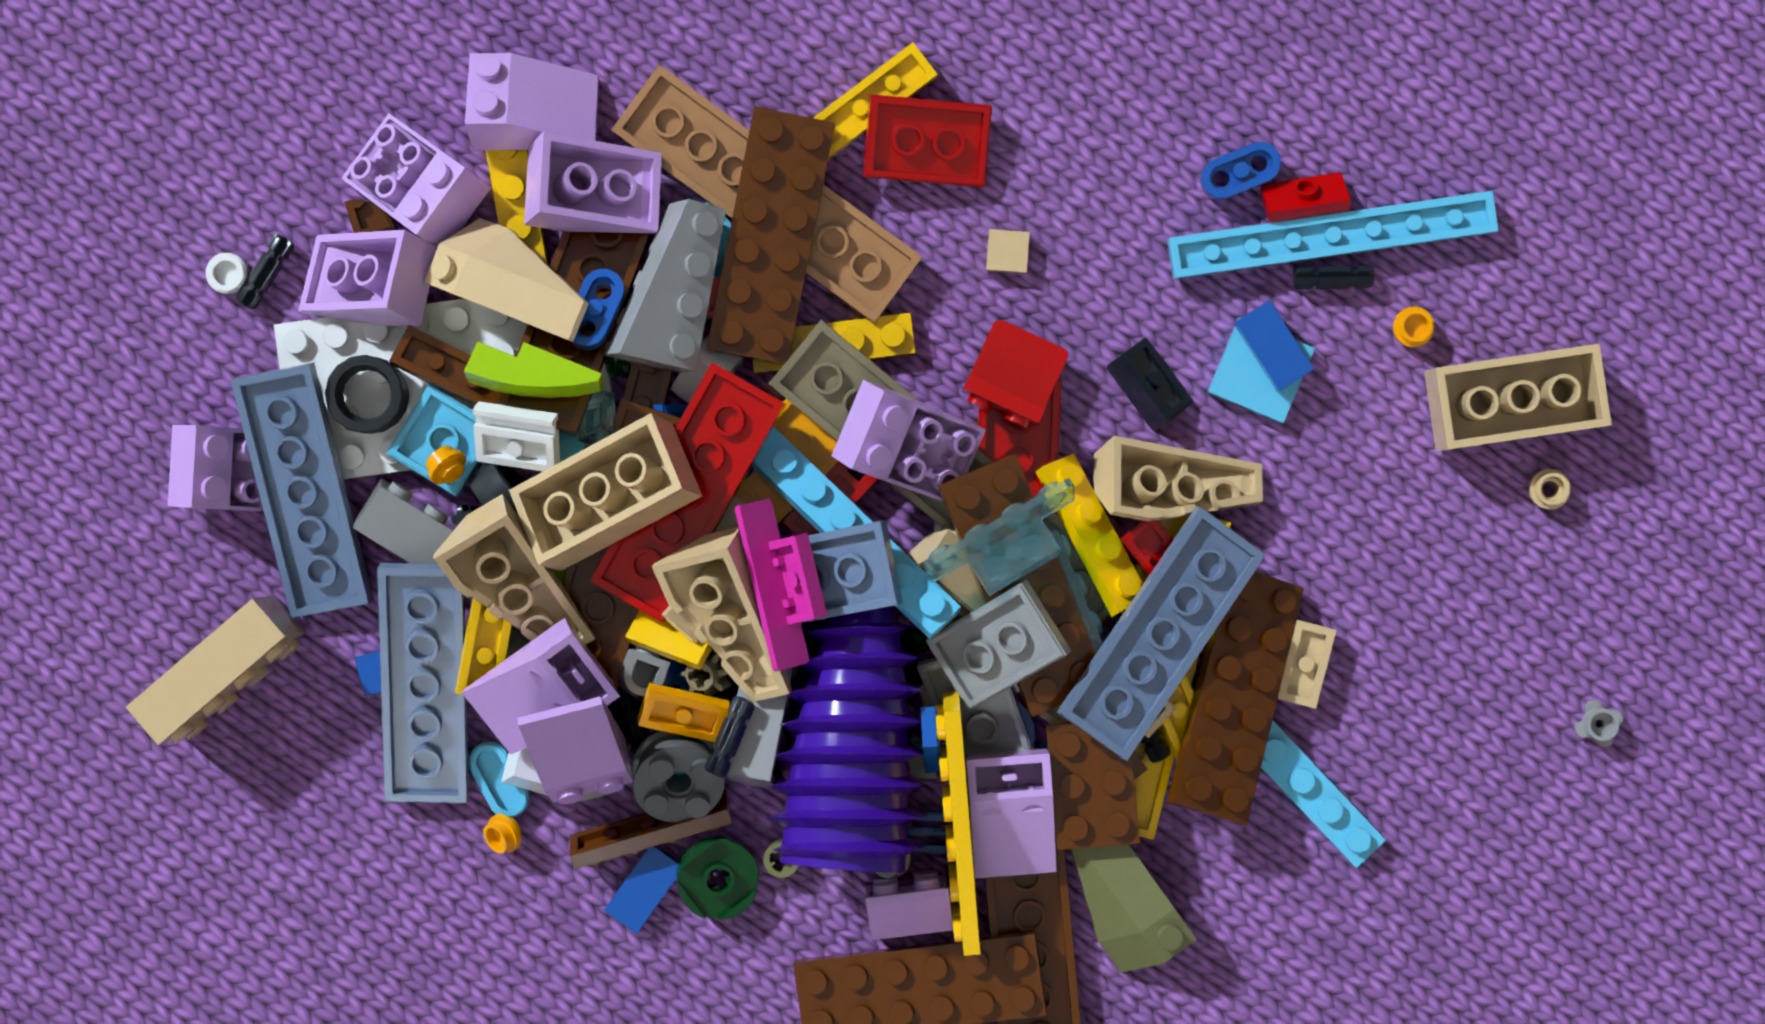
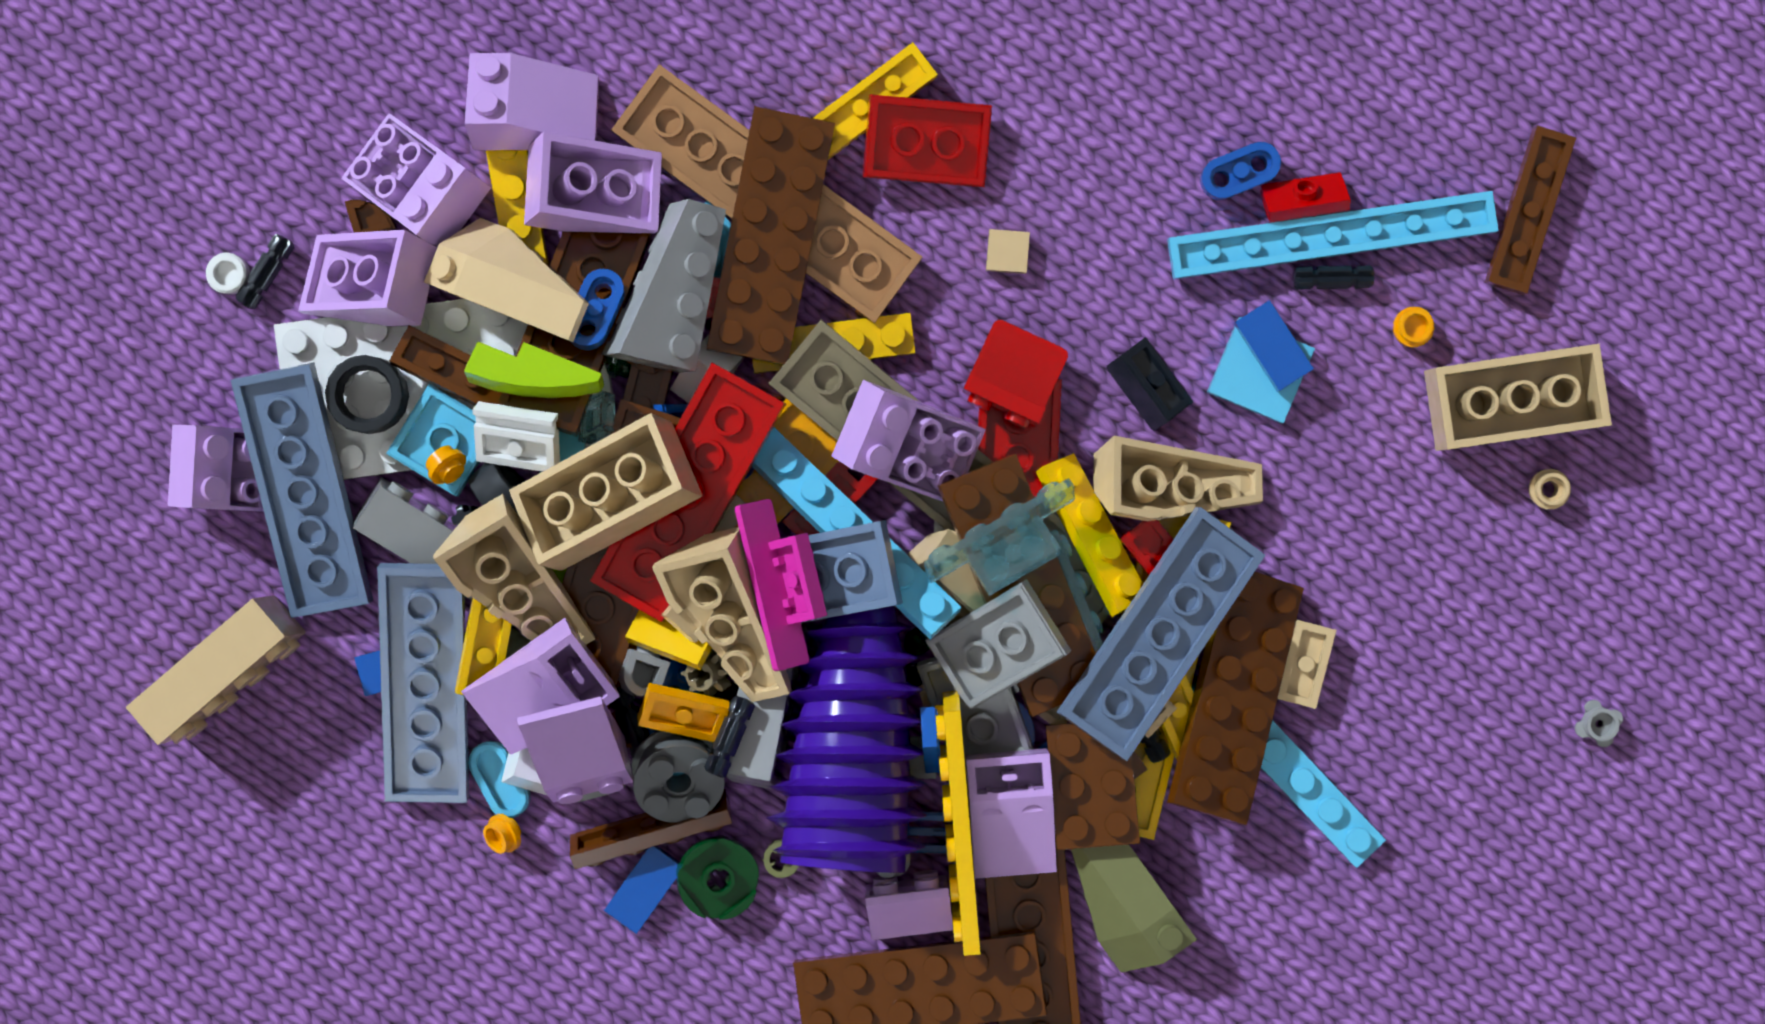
none -> reddish brown plate [1484,125,1576,295]

